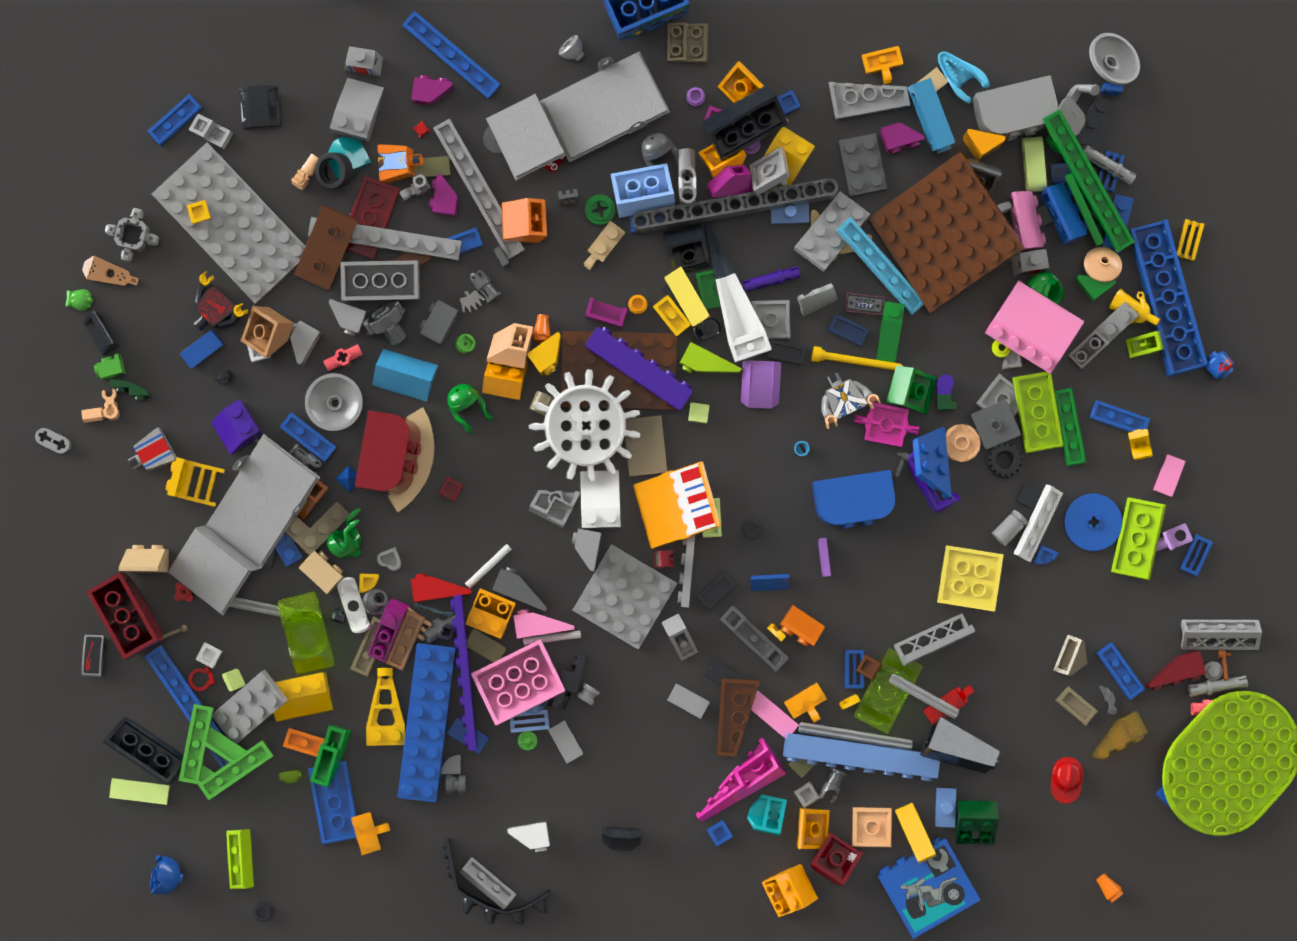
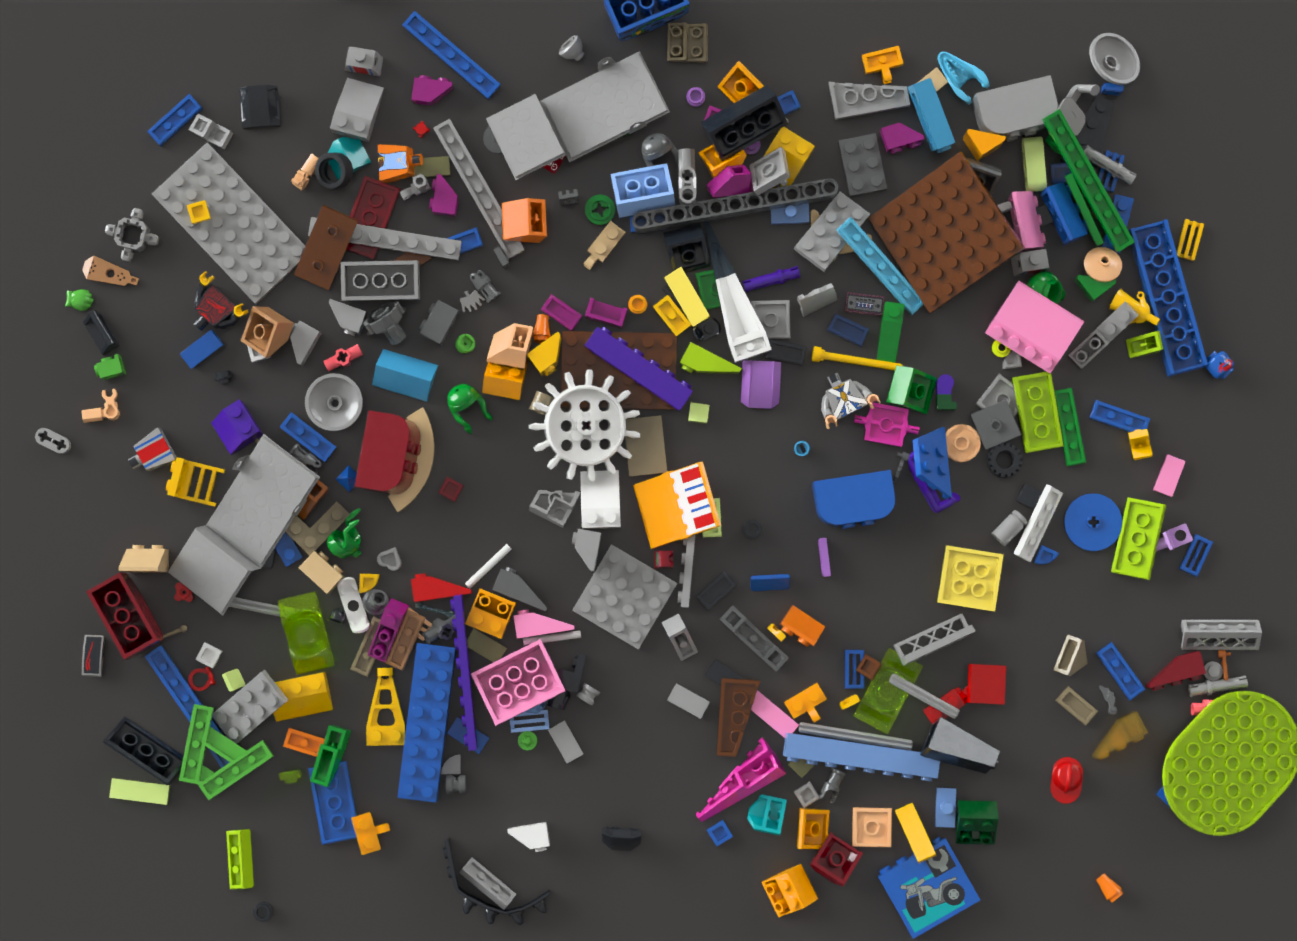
dark green slope [110,379,152,401] -> none
blue cylinder [150,855,183,895] -> none
none -> magenta tile [540,294,583,331]
none -> red tile [967,664,1006,705]

